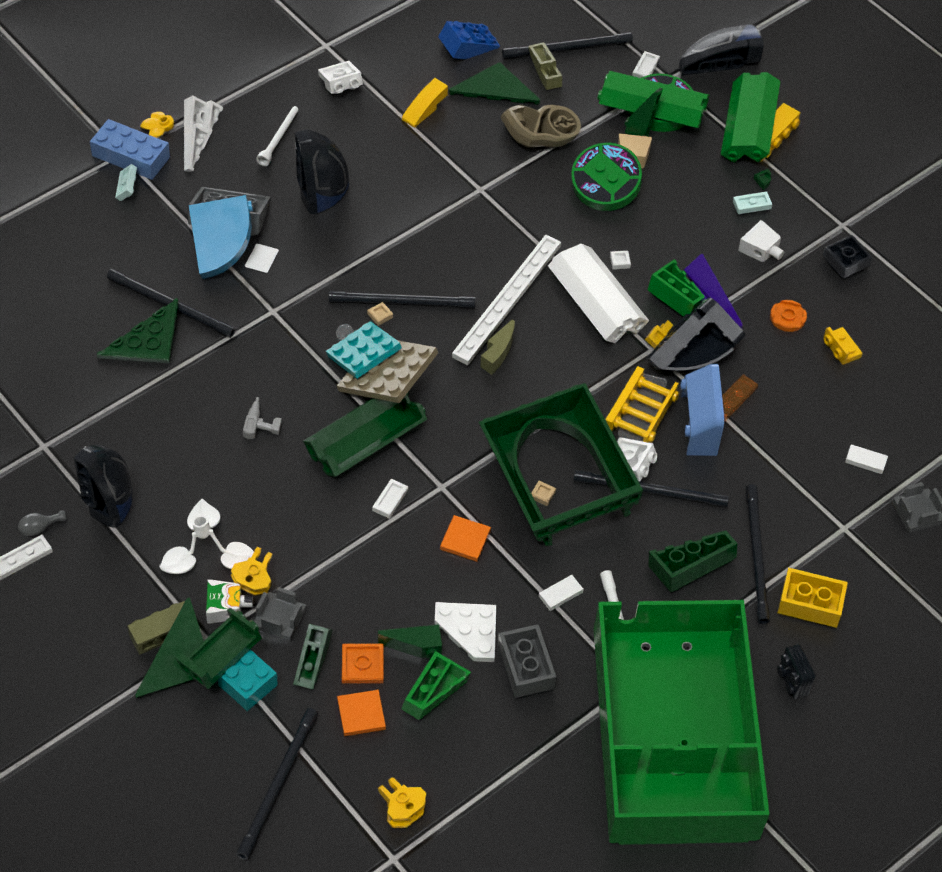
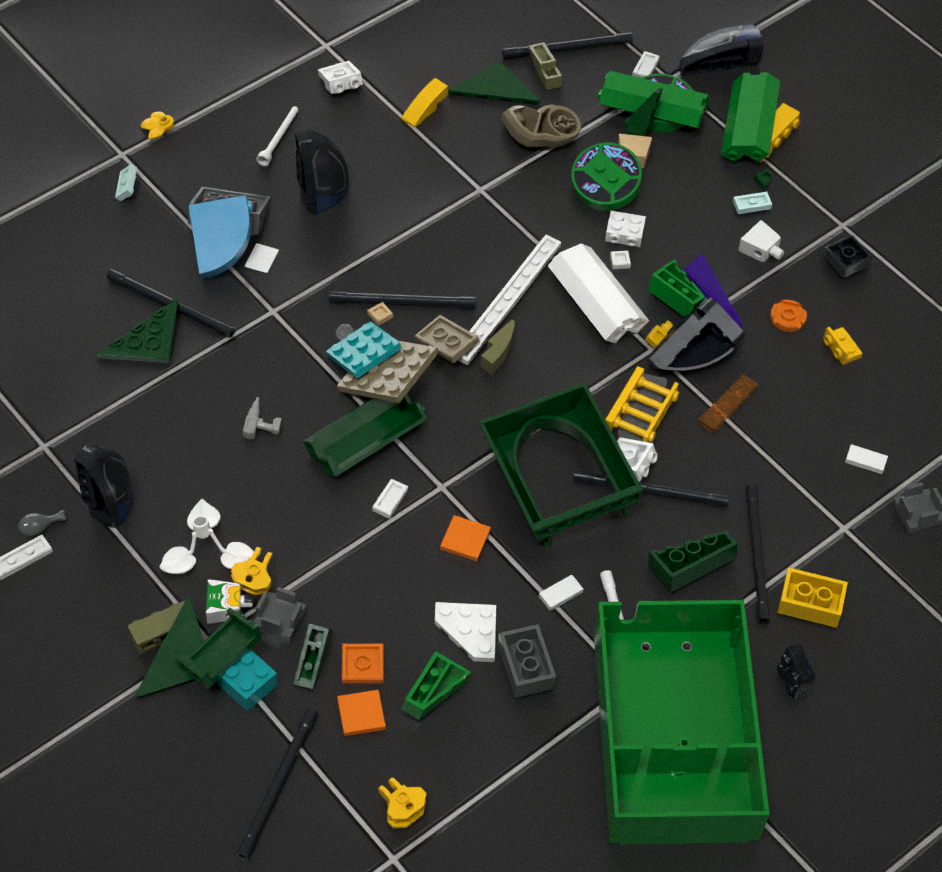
medium blue brick [90,119,170,180] -> none
white wedge [184,96,223,172] -> none
dark green slope [378,625,442,659] -> none
blue slope [438,21,500,59] -> none
tan tile [531,481,556,506] -> none
medium blue windscreen [681,364,724,456] -> none
none -> dark tan tile [414,315,480,363]
none -> white plate [605,211,646,247]

